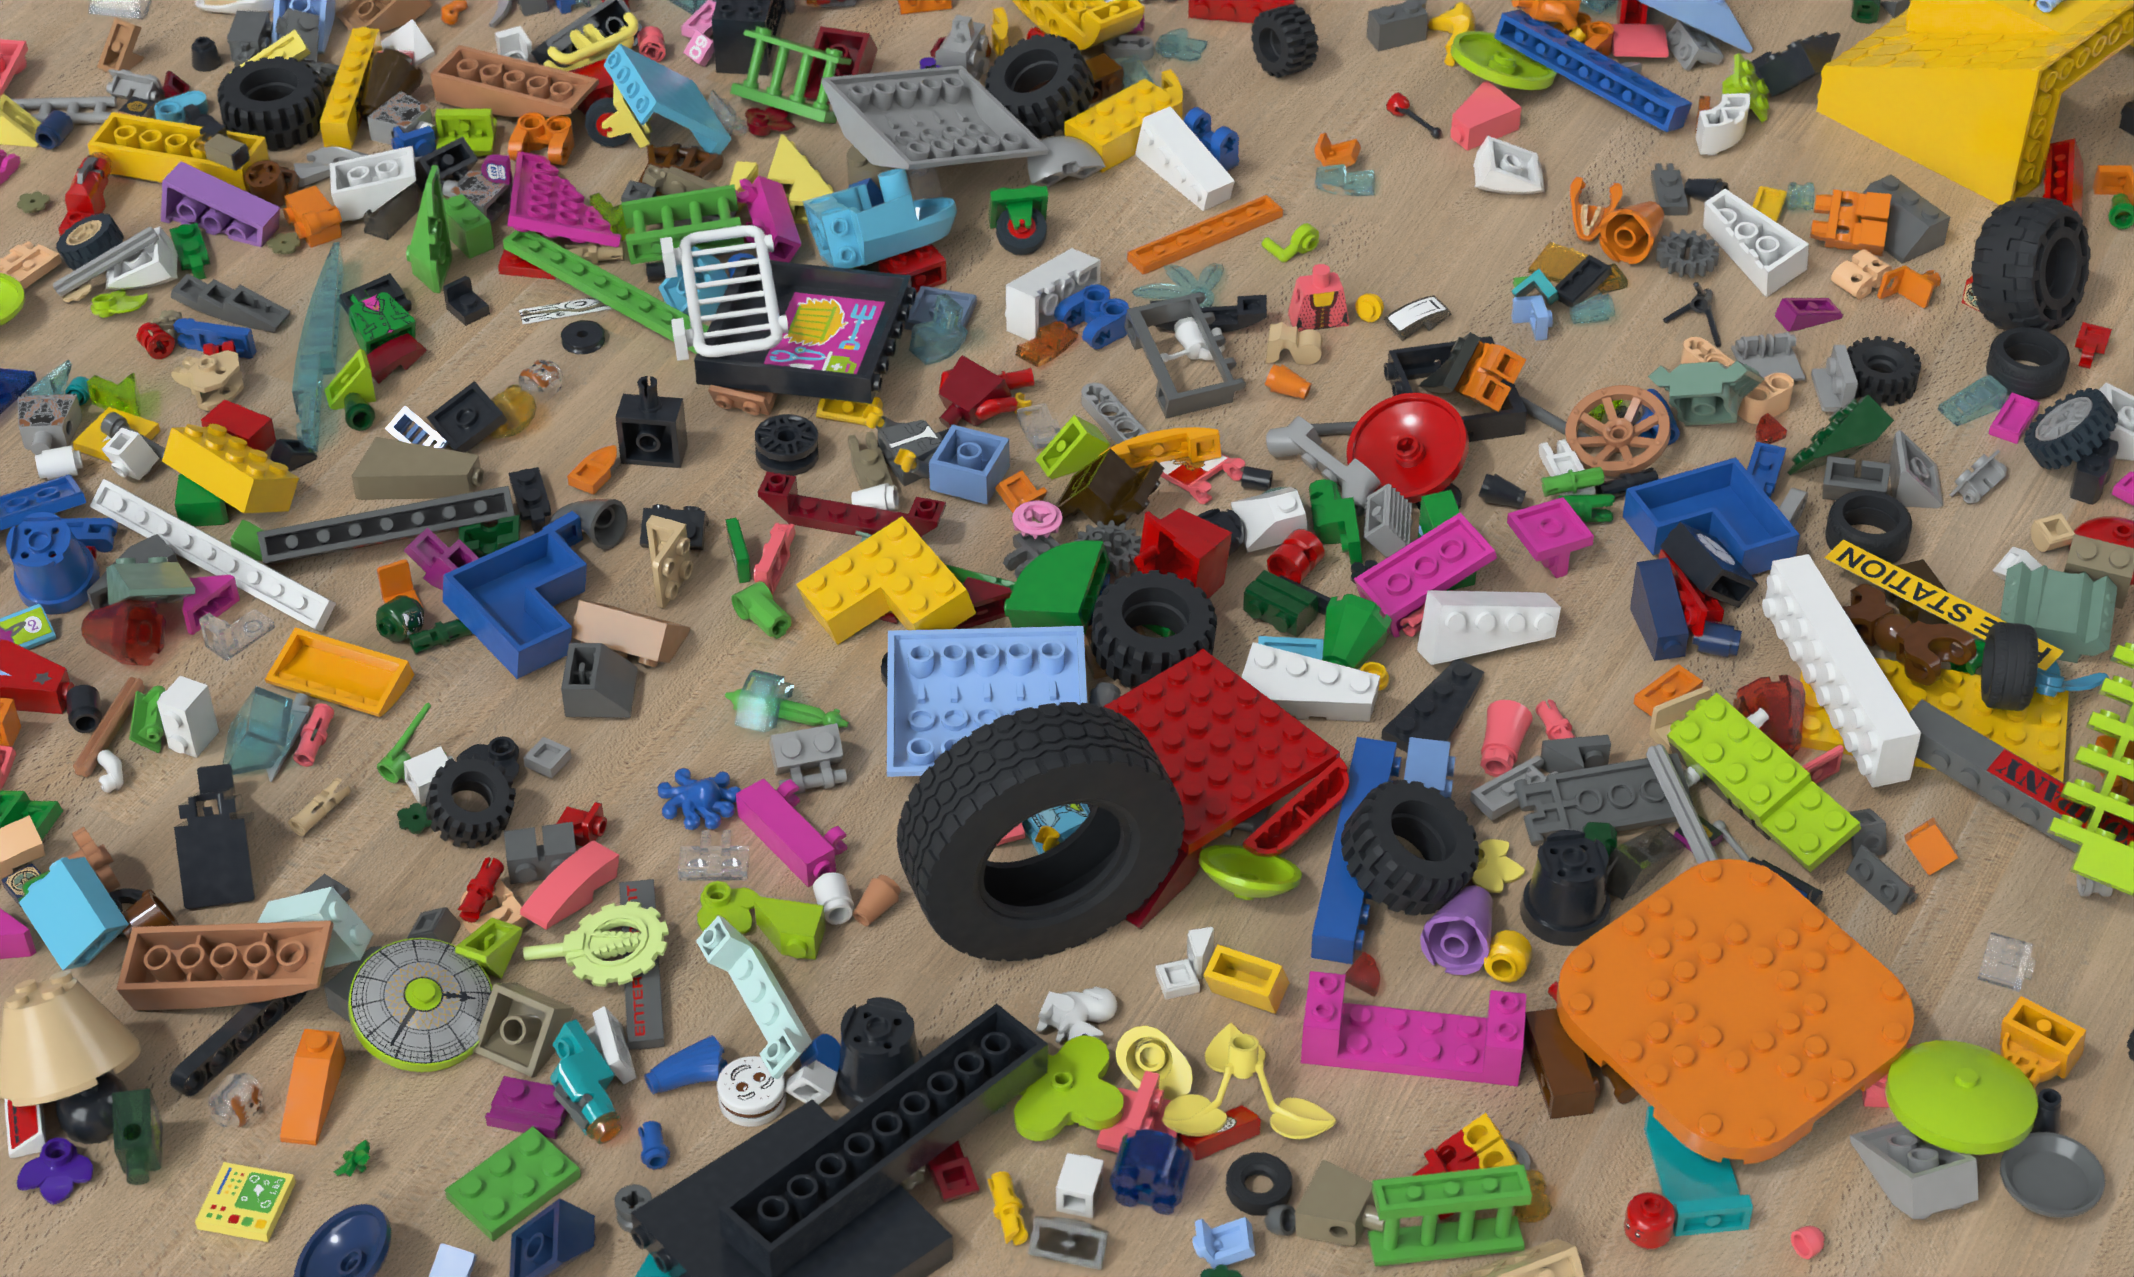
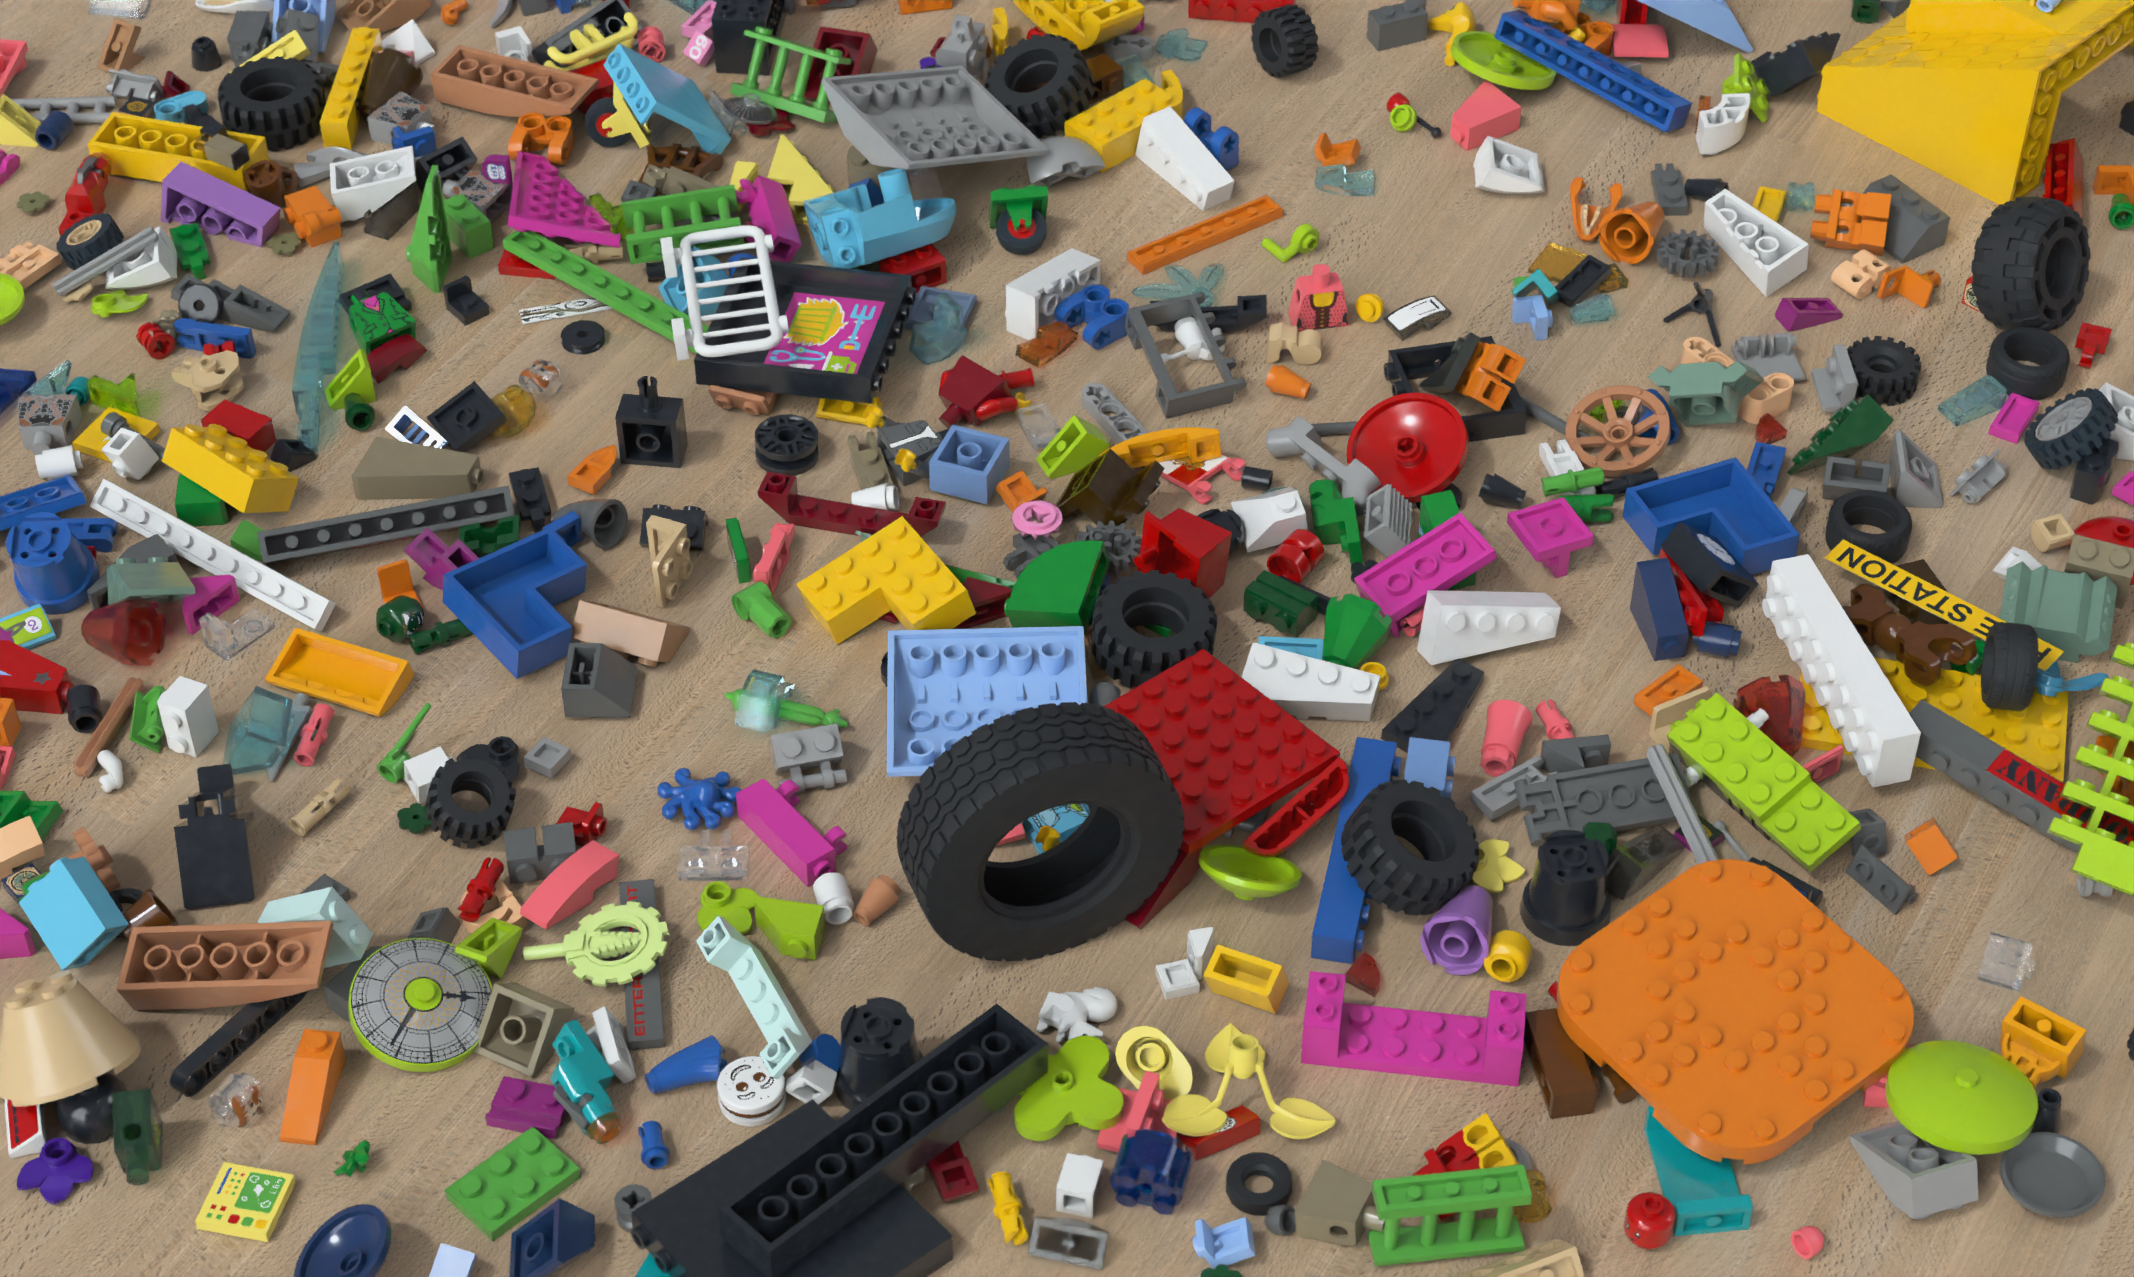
lime bracket [435,109,497,157] -> none
light grey bracket [1667,20,1724,71] -> none
none -> piece [178,284,223,324]
none -> dish [722,93,777,124]
none -> lime plate [1390,105,1417,132]

